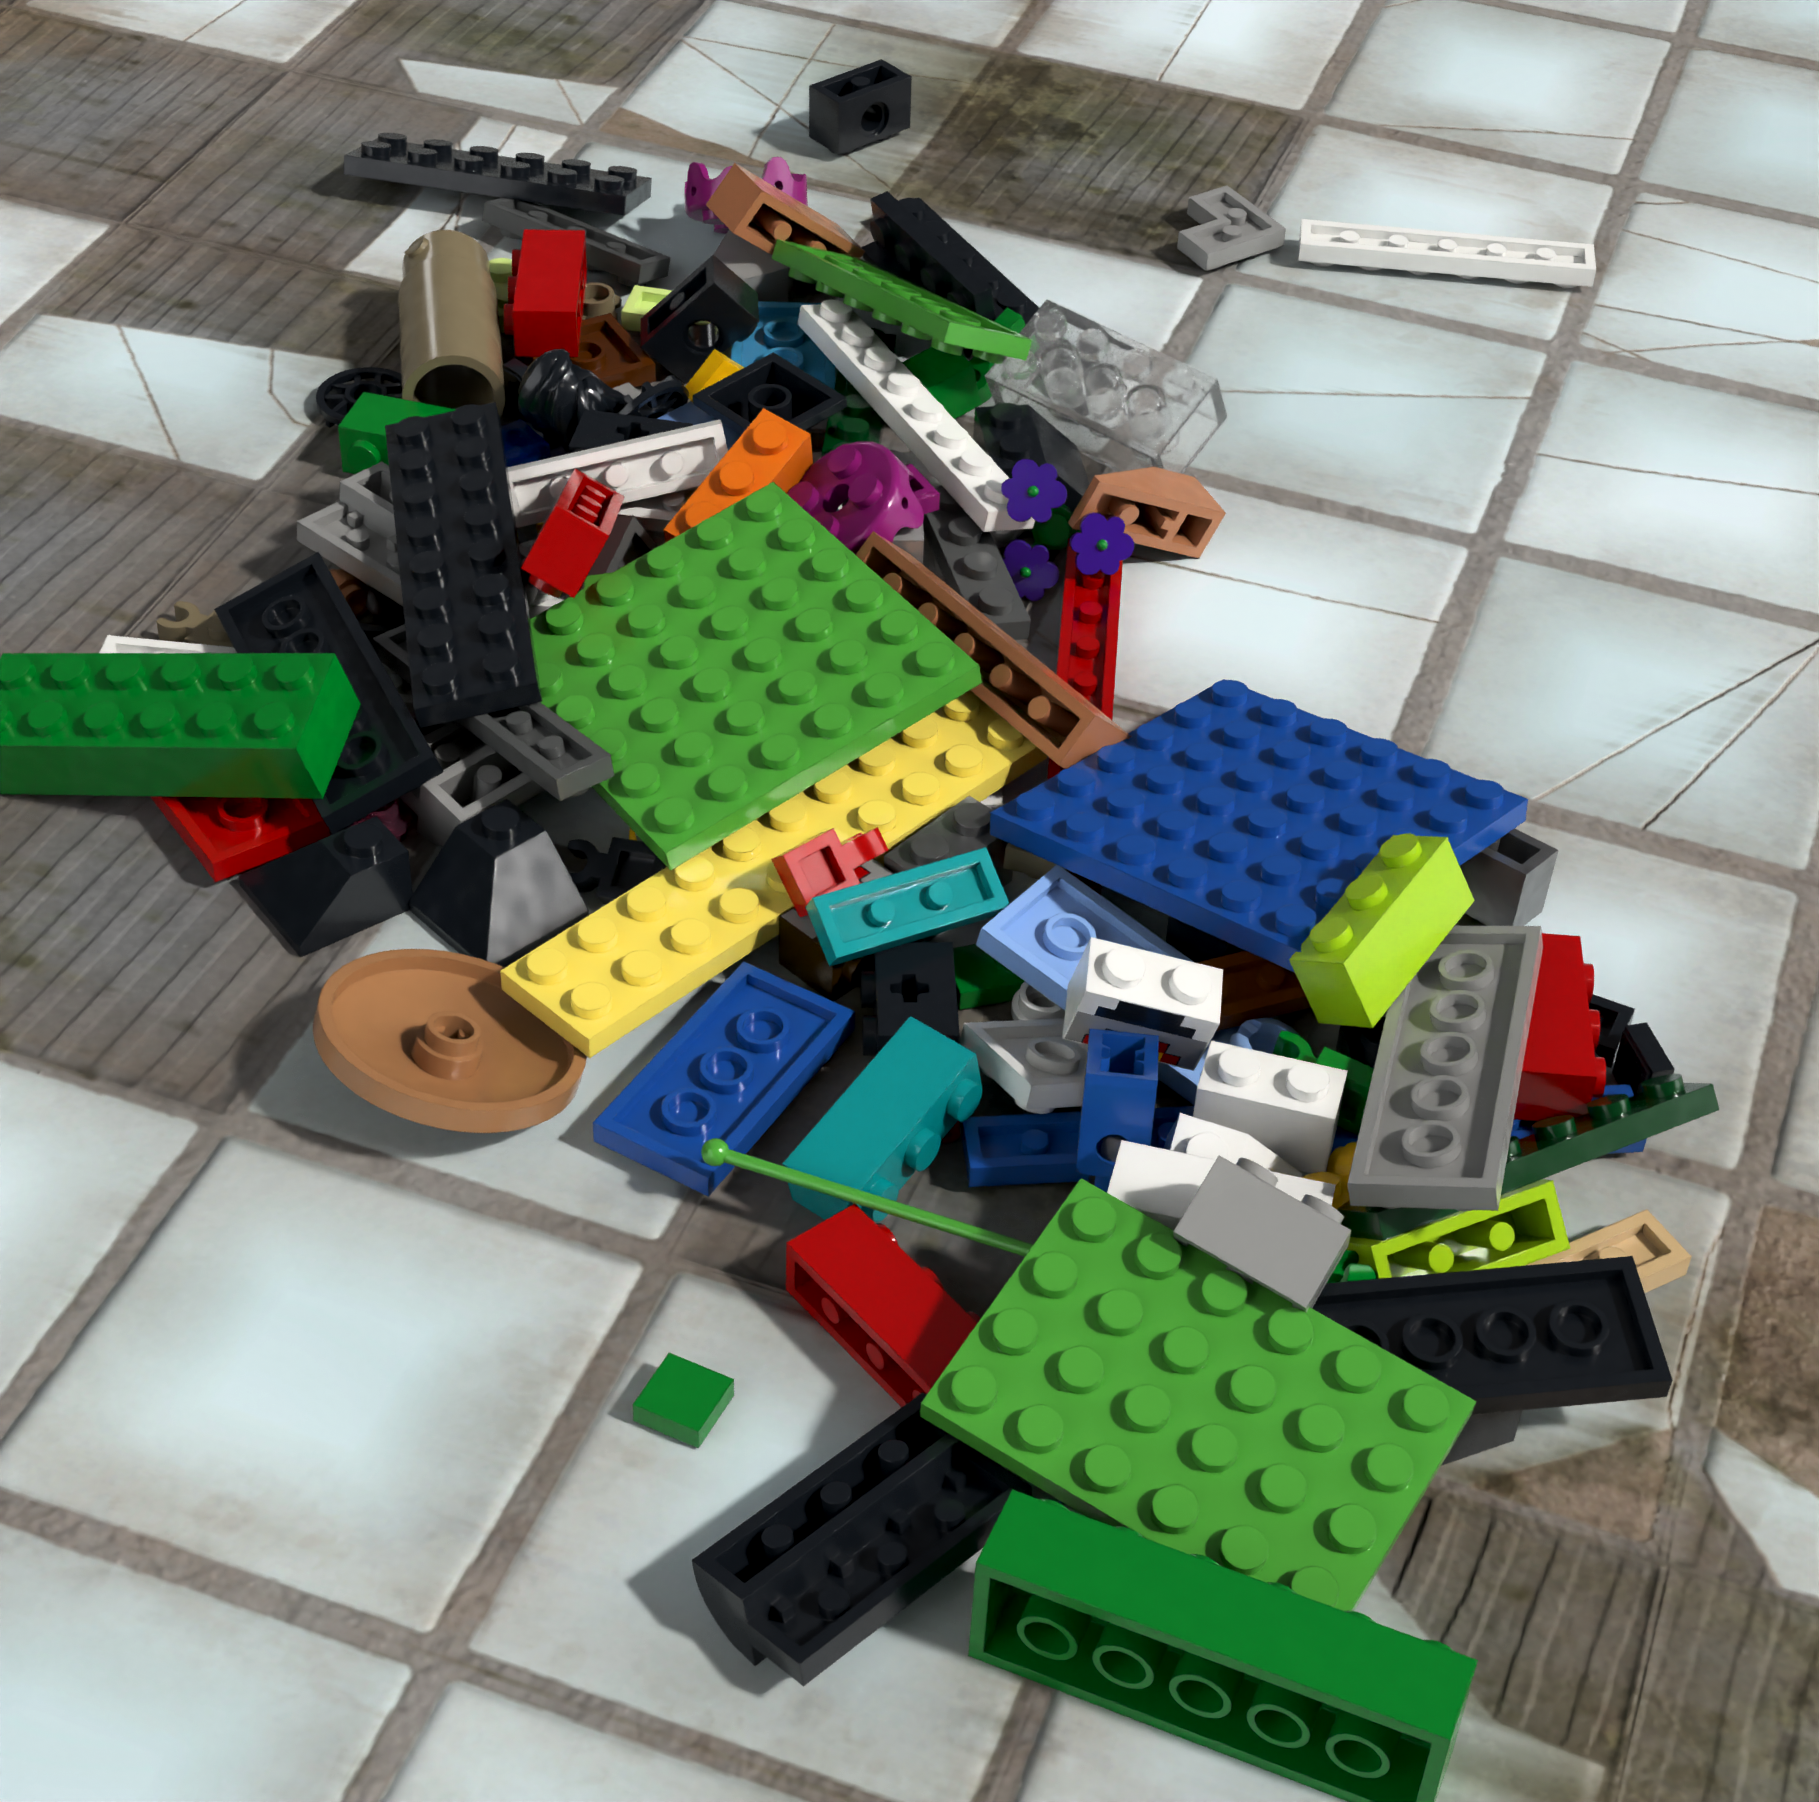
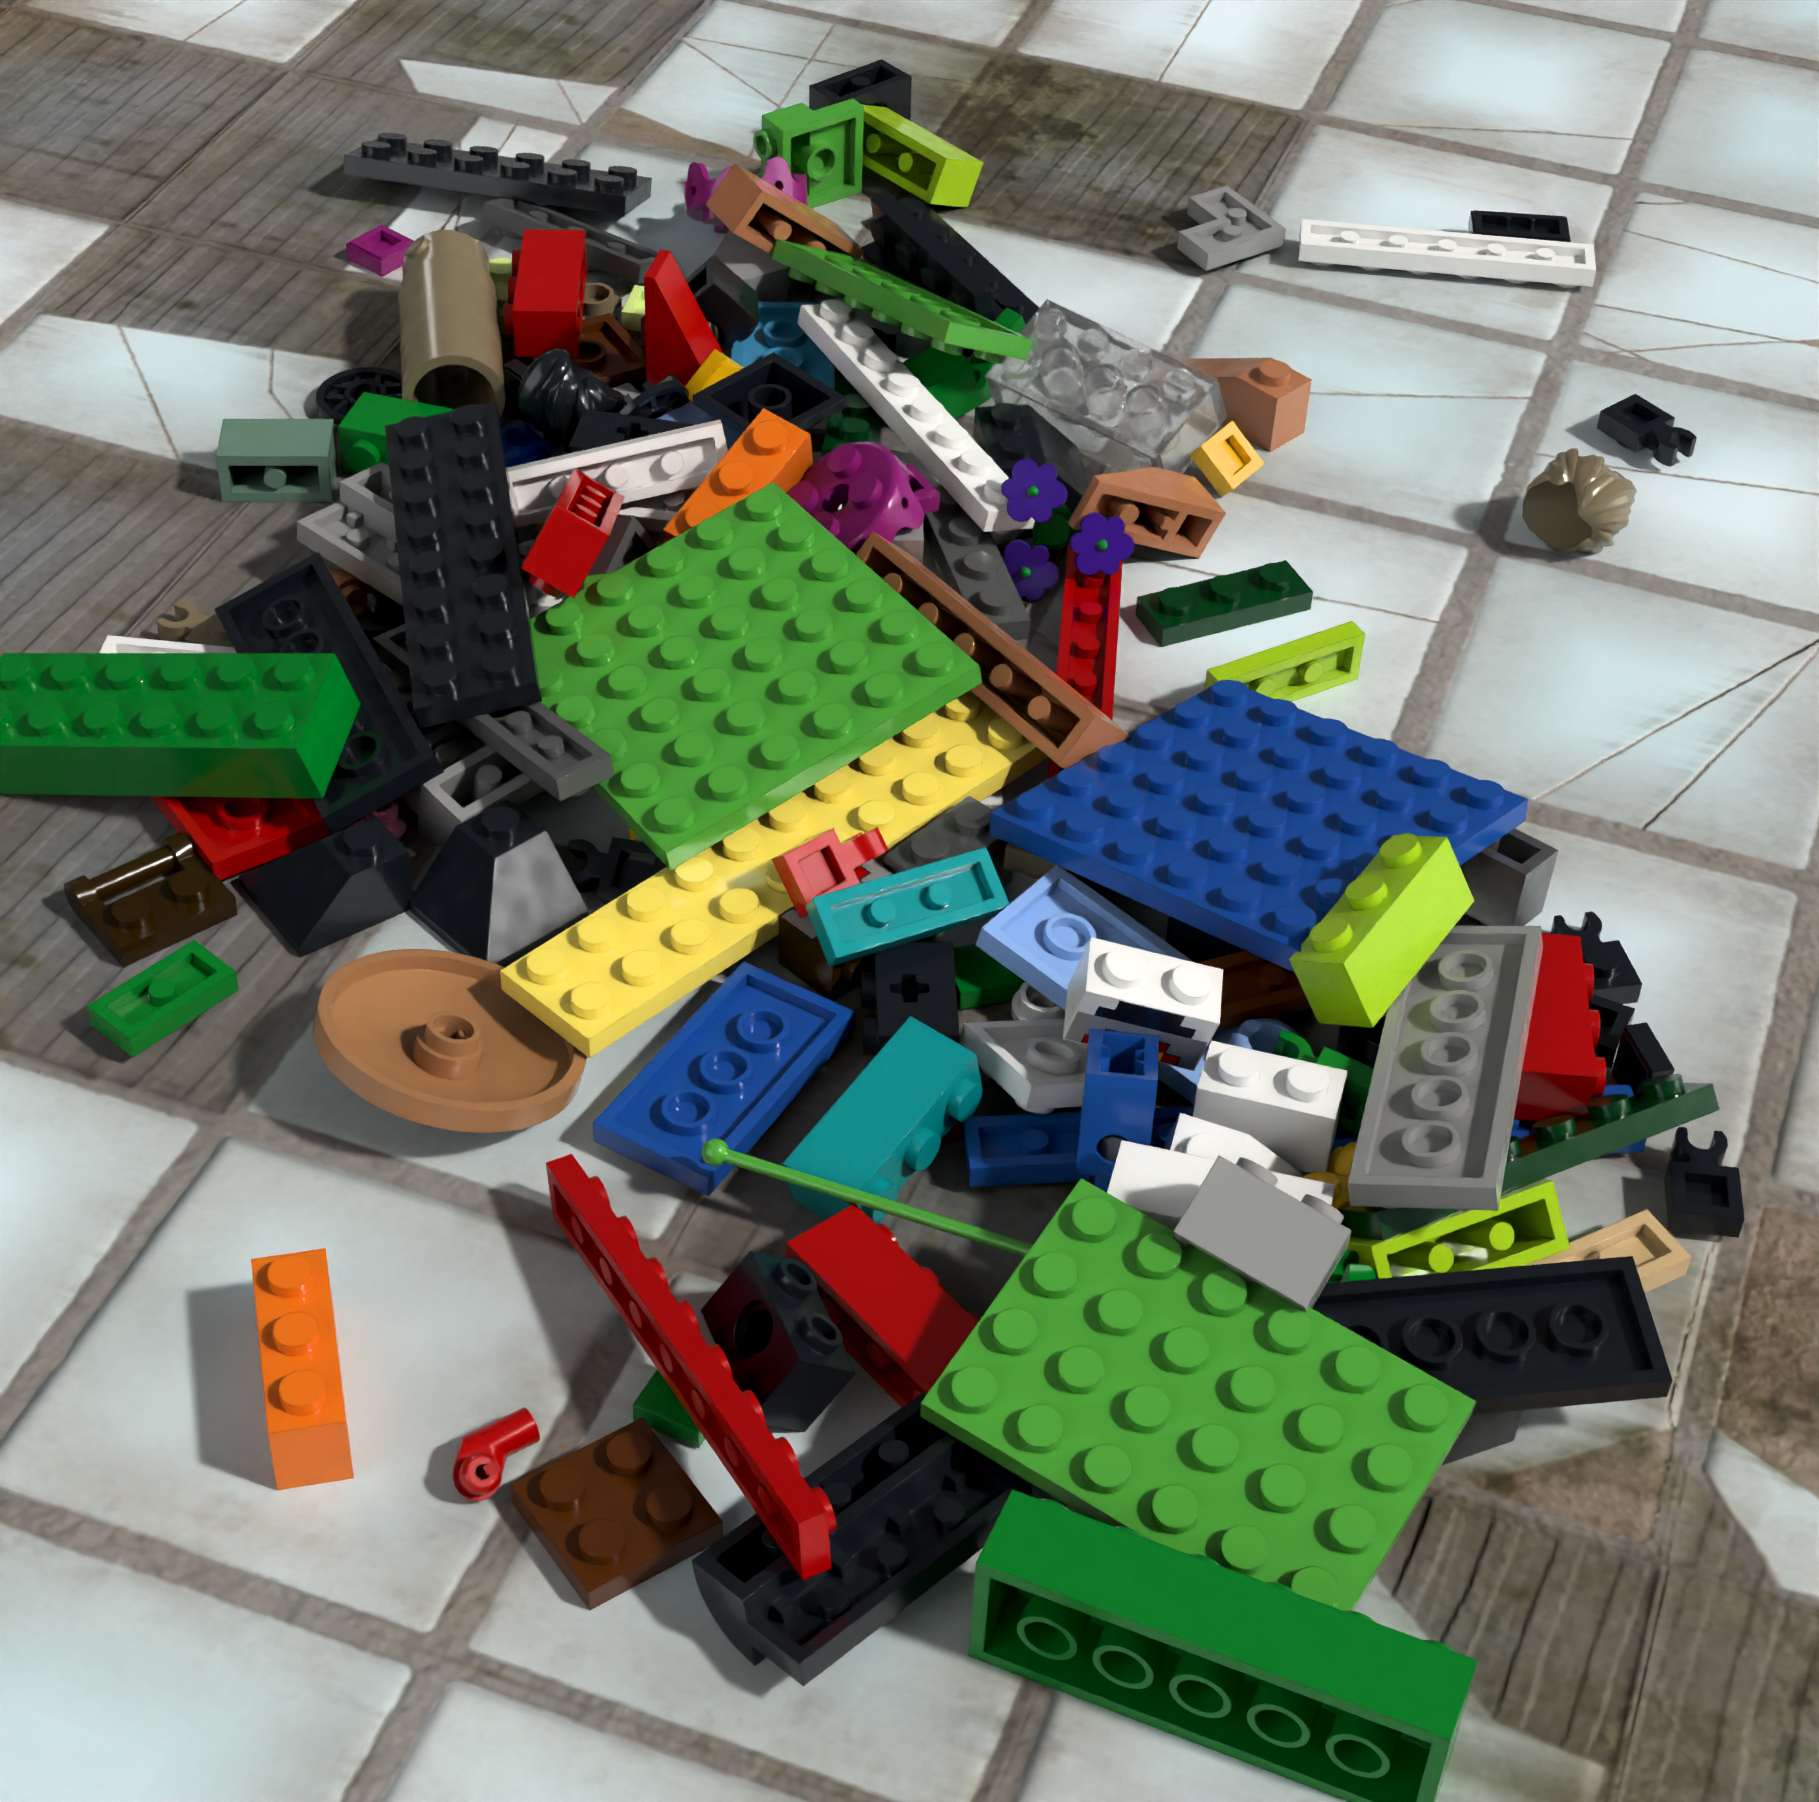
none -> dark brown plate [64,832,238,968]
none -> green plate [87,940,239,1058]
none -> sand green brick [216,419,338,502]
none -> orange brick [251,1248,354,1490]
none -> magenta tile [346,225,414,277]
none -> red arm [452,1408,540,1501]
none -> reddish brown plate [510,1417,723,1611]
none -> red plate [546,1154,837,1580]
none -> red slope [644,249,723,403]
none -> black brick [700,1251,856,1432]
none -> bright green plate [753,98,864,209]
none -> lime brick [862,104,984,208]
none -> dark green plate [1135,560,1313,647]
none -> nougat slope [1154,358,1312,452]
none -> yellow plate [1189,421,1265,497]
none -> lime plate [1204,621,1365,702]
none -> black plate [1468,210,1571,242]
none -> dark tan hair [1522,448,1637,553]
none -> black plate [1550,911,1642,1004]
none -> black plate [1597,394,1697,467]
none -> black plate [1664,1127,1744,1238]

